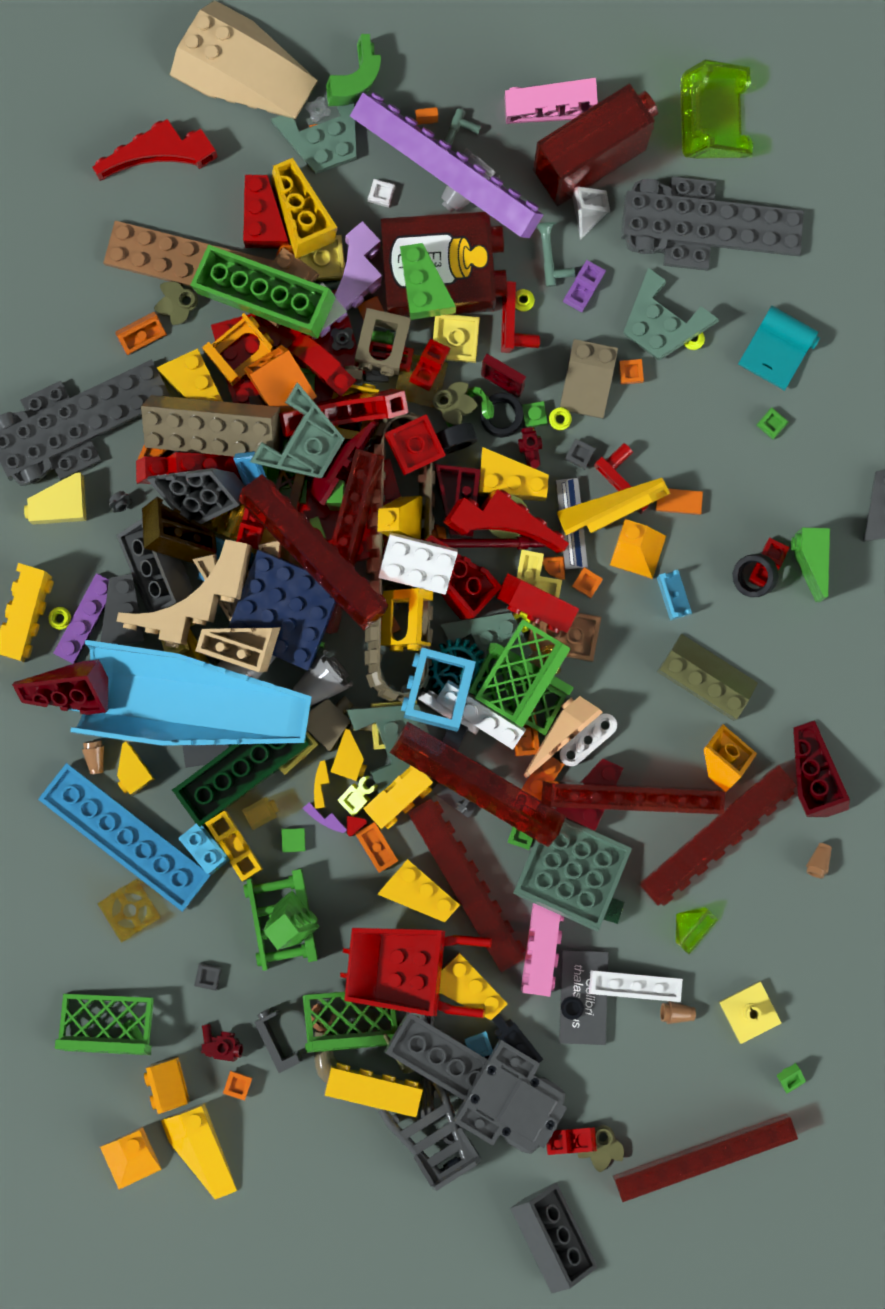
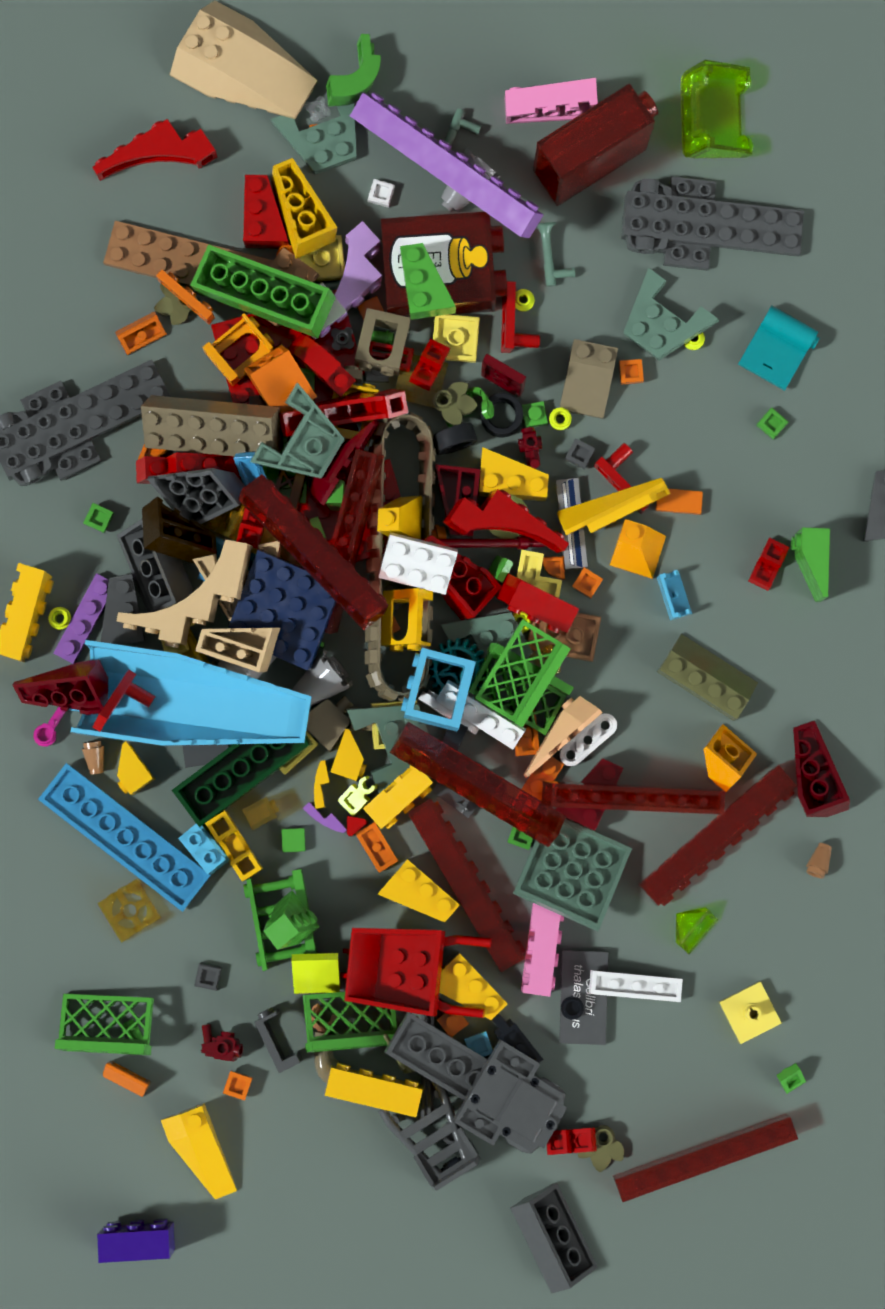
light yellow slope [24,472,87,525] -> none
light orange slope [100,1127,162,1190] -> none
dark grey plate [109,491,133,513] -> none
light orange slope [144,1057,190,1114] -> none
yellow wedge [157,348,223,402] -> none
red tile [385,414,446,475] -> none
orange tile [415,107,438,125] -> none
medium lavender slope [563,260,606,313] -> none
white slope [572,186,610,240] -> none
clear green plate [603,898,624,924] -> none
medium nougat cone [660,1001,696,1024] -> none
black tyre [732,554,779,597] -> none
none -> dark pink plate [33,707,66,747]
none -> bright green plate [83,503,114,533]
none -> red piece [92,669,156,732]
none -> dark purple brick [97,1219,175,1263]
none -> orange slope [103,1061,151,1097]
none -> orange plate [156,269,215,325]
none -> neon yellow tile [292,953,340,994]
none -> orange plate [437,1013,469,1038]
none -> bright green tile [488,556,513,582]

